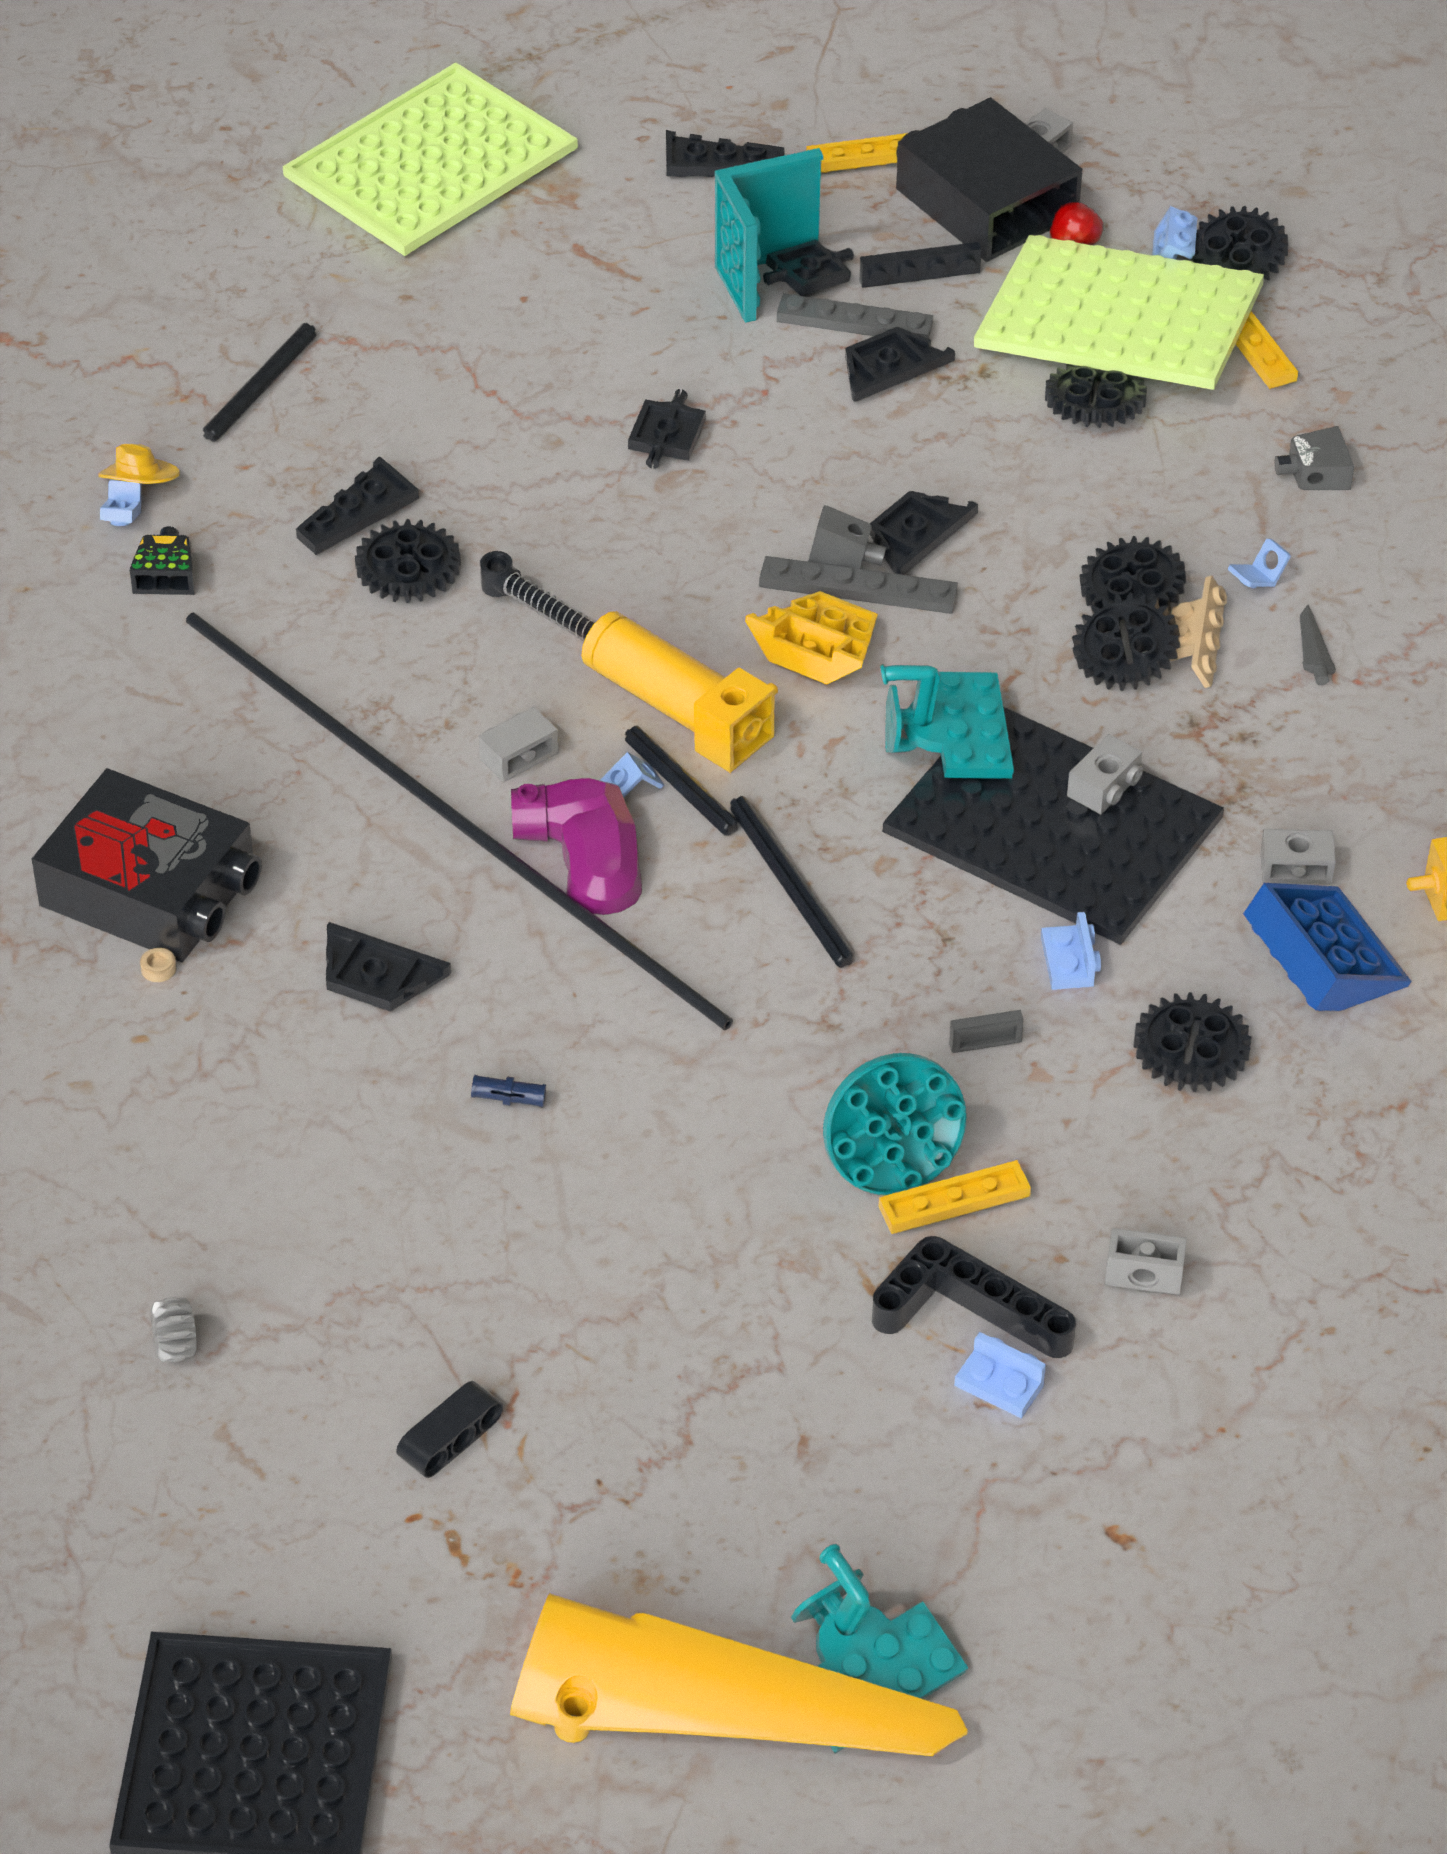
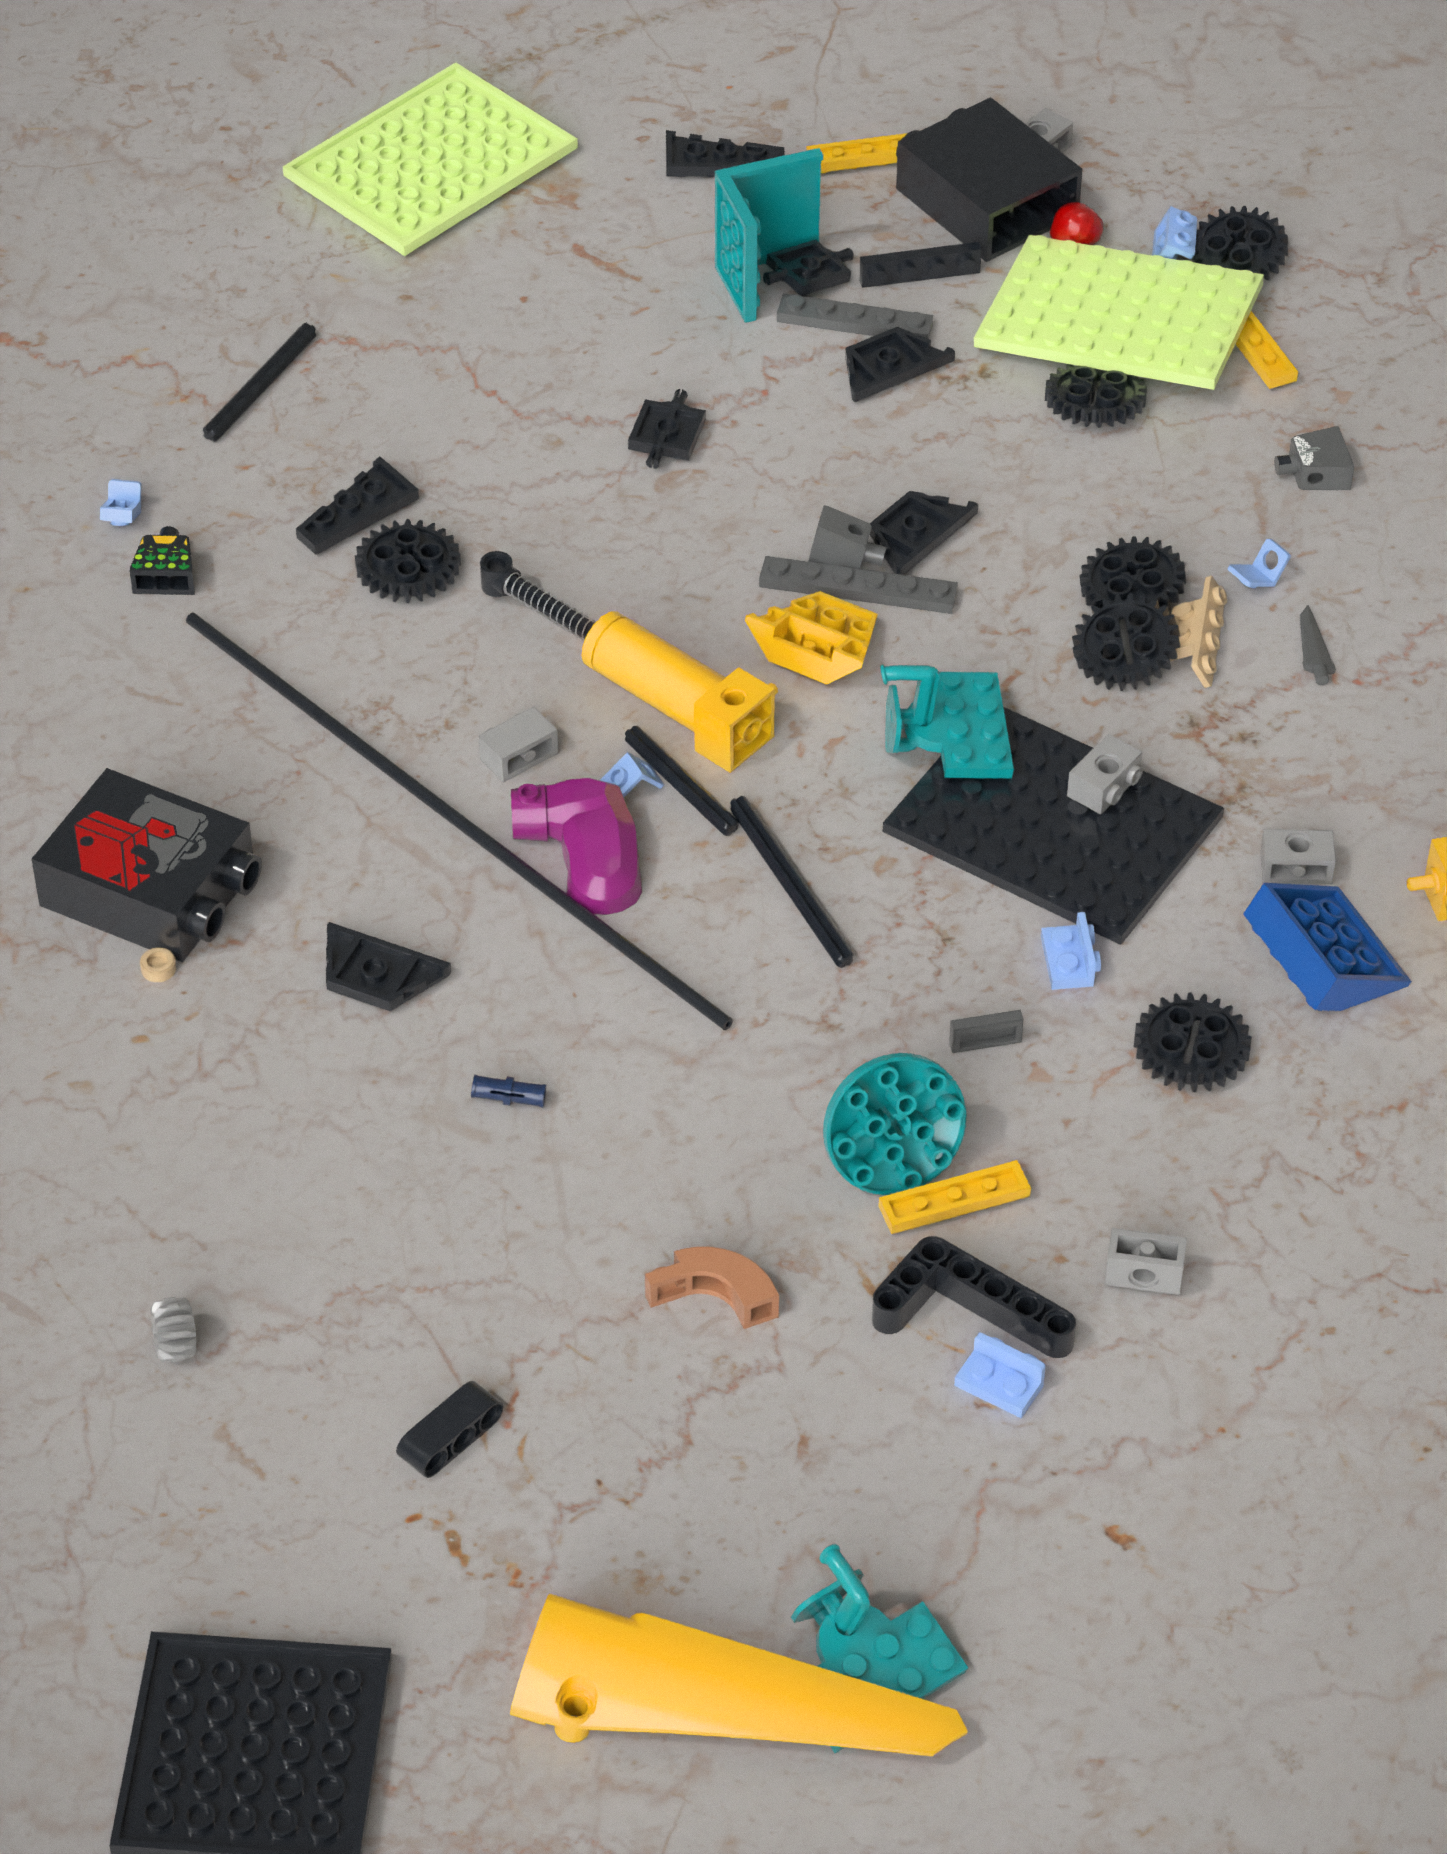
yellow hat [98,444,180,484] -> none
none -> nougat arch [645,1246,779,1329]

